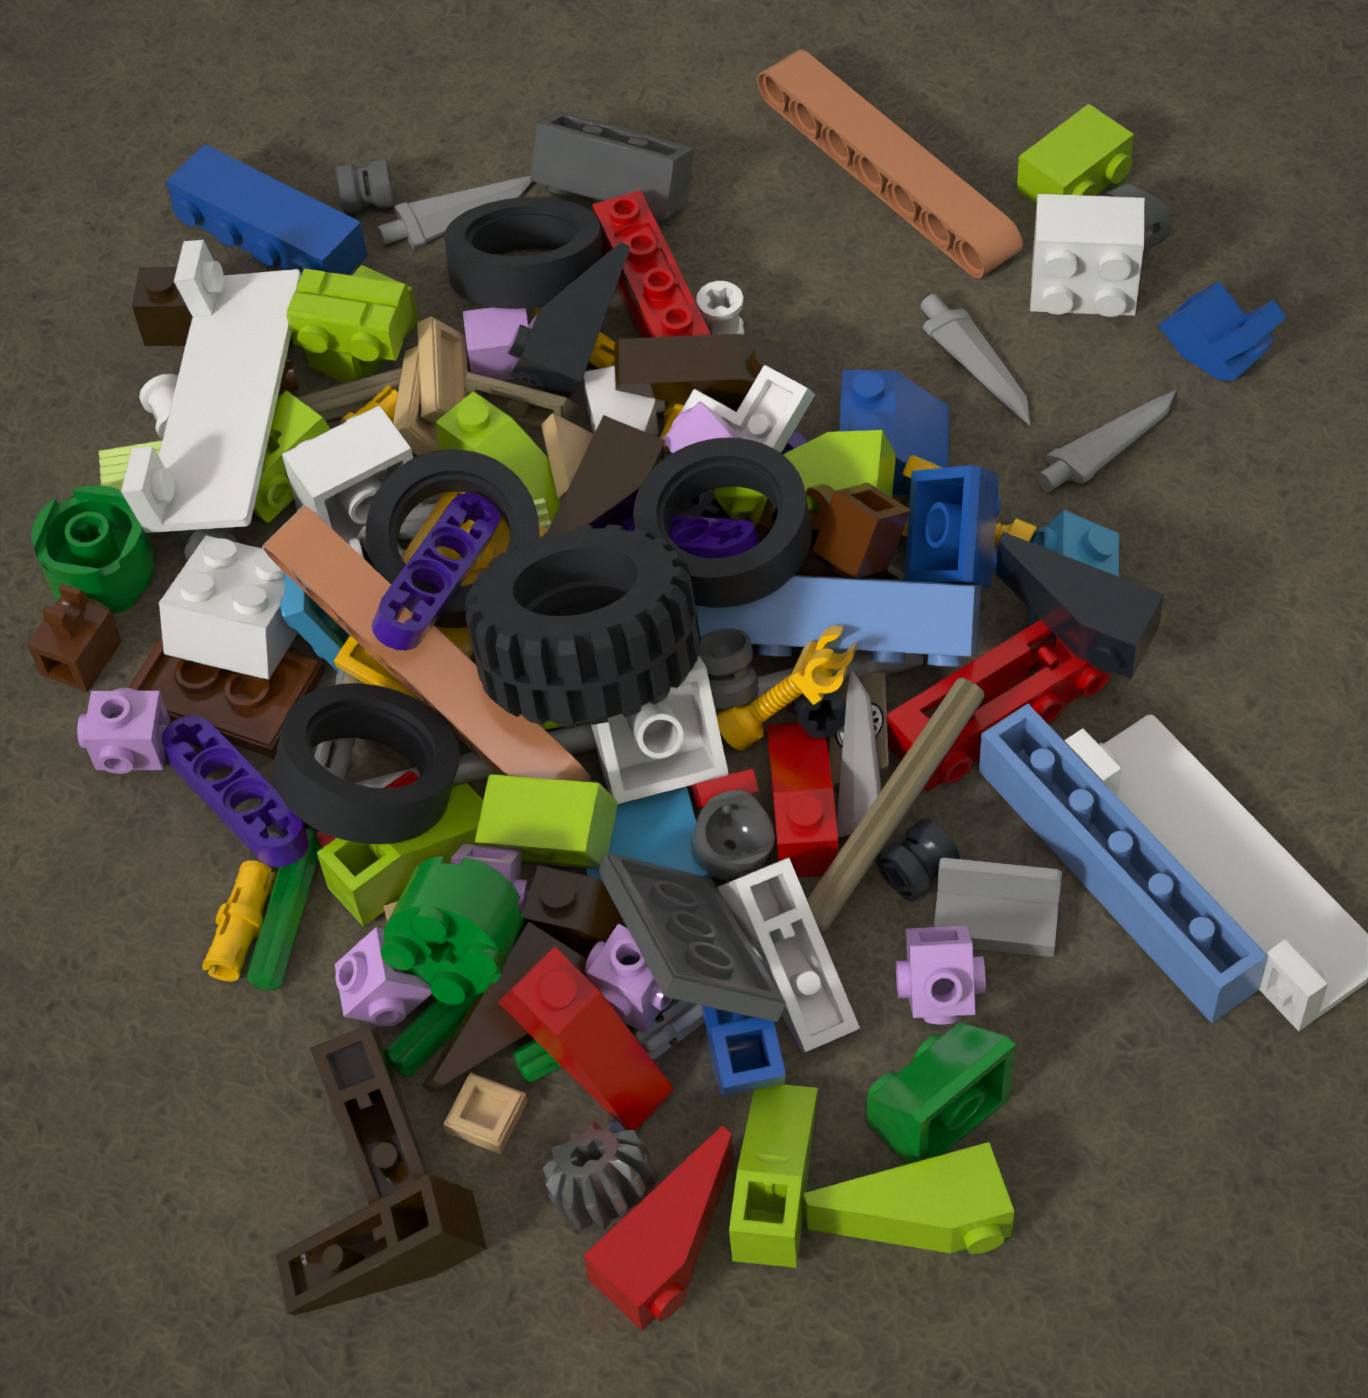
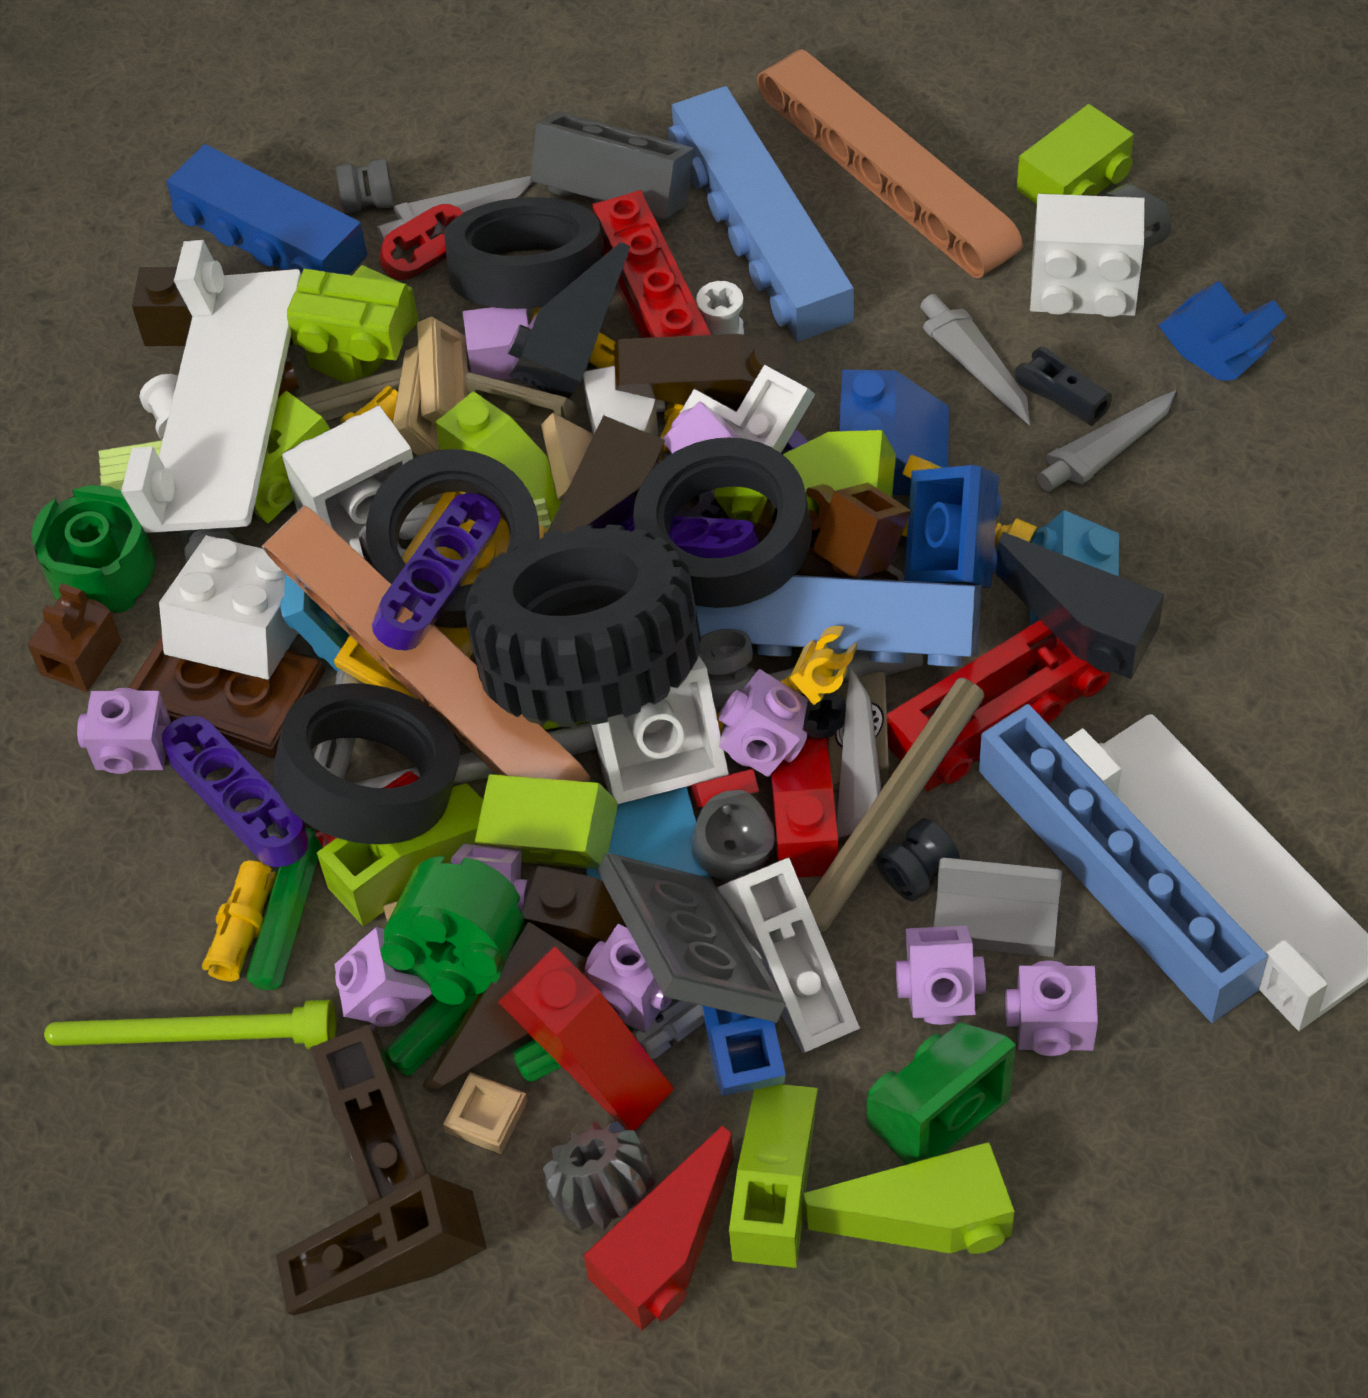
none -> lime piece [44,999,337,1050]
none -> red beam [379,204,464,280]
none -> medium blue brick [668,86,854,342]
none -> lavender brick [719,669,808,777]
none -> lavender brick [1005,961,1098,1056]
none -> black bar [1014,347,1112,426]

